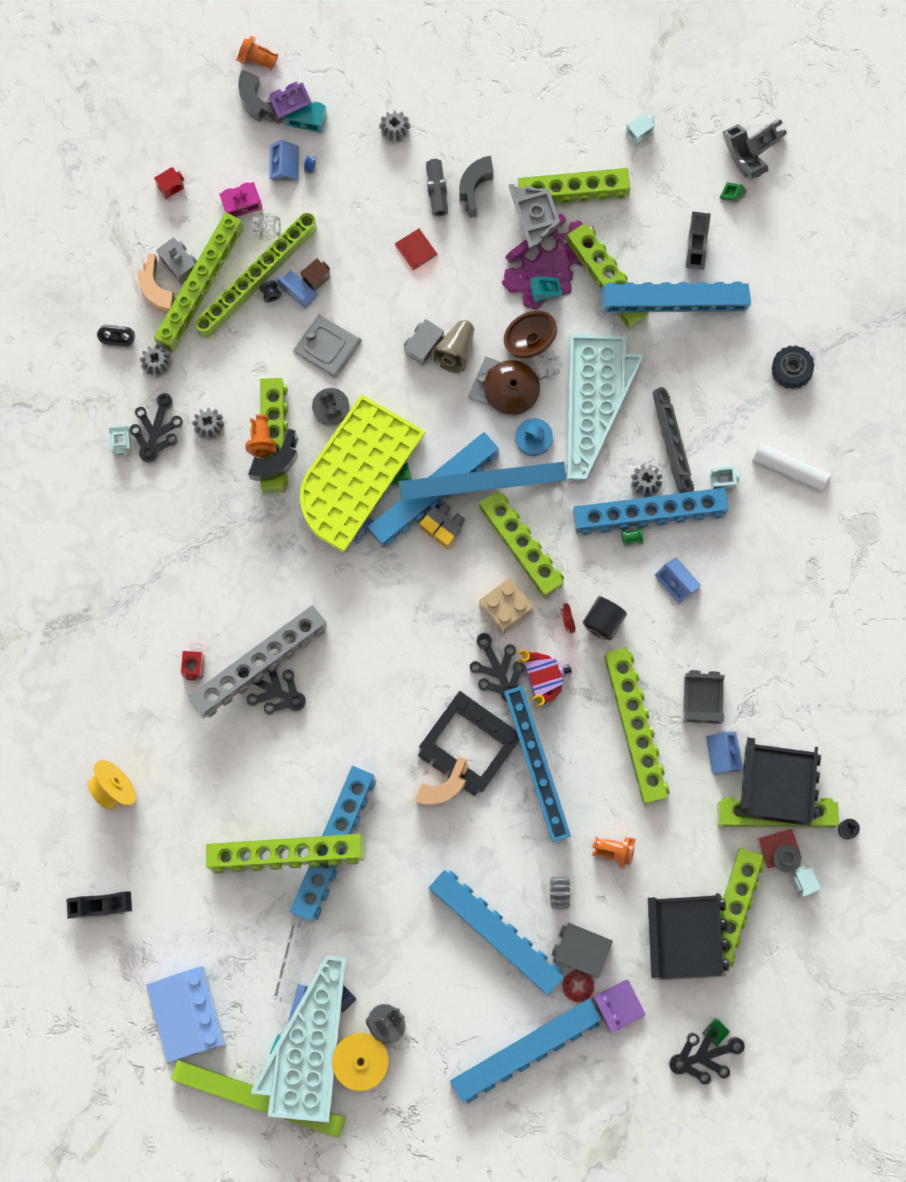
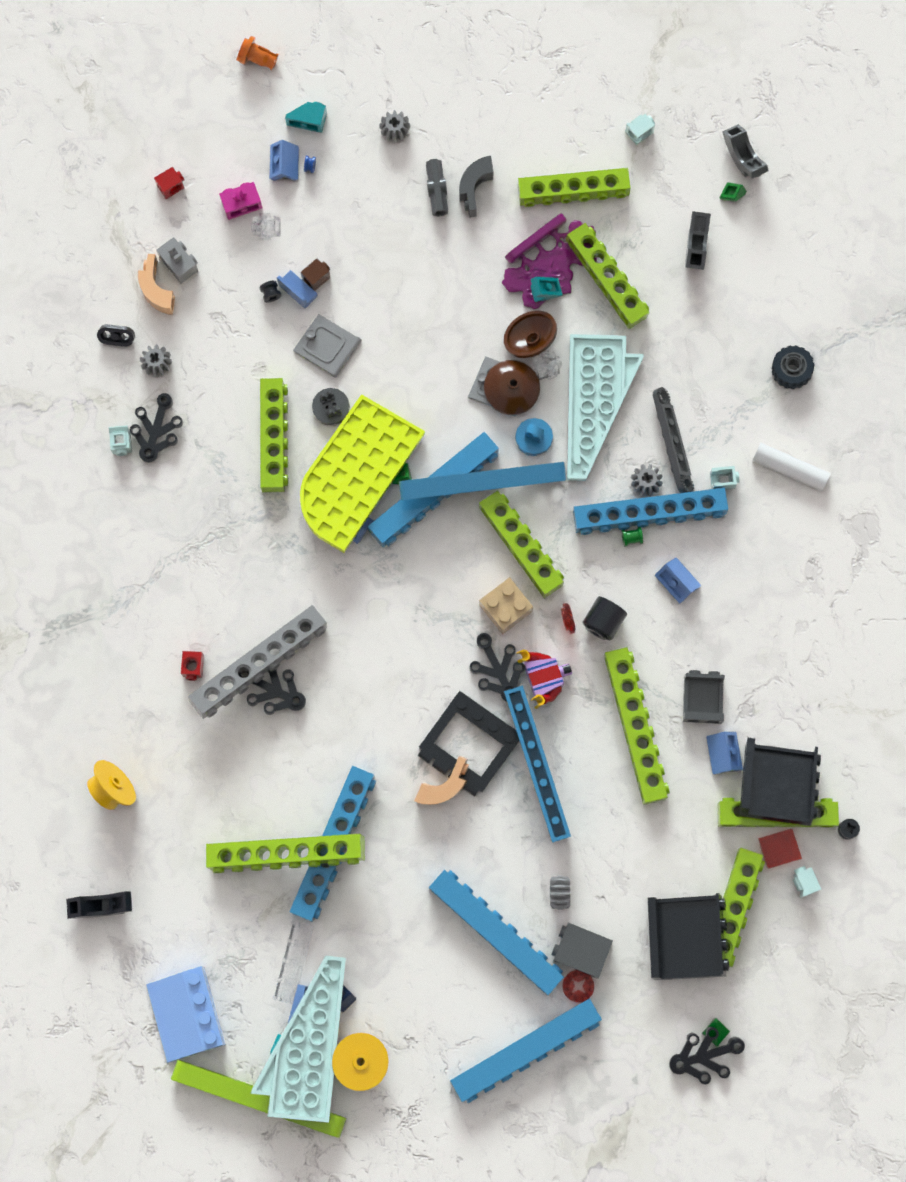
lime brick [154,212,244,352] -> none
light grey gear [192,407,225,440] -> none
lime beam [195,213,317,338] -> none
dark grey arch [238,69,283,123] -> none
orange piece [245,414,276,457] -> none
black arch [248,428,299,481] -> none
medium lavender bracket [267,81,312,119] -> none
dark grey plate [366,1004,405,1045] -> none
clear red piece [395,228,438,270] -> none
light grey brick [404,319,444,366] -> none
hips [419,502,465,549] -> none
dark tan cone [431,320,475,373] -> none
light grey wing [509,184,560,250] -> none
orange piece [592,837,636,869] -> none
medium lavender bracket [592,980,646,1034] -> none
dark azure brick [600,281,751,313] -> none
dark grey hinge [746,119,787,157] -> none
dark grey piece [773,844,801,872] -> none

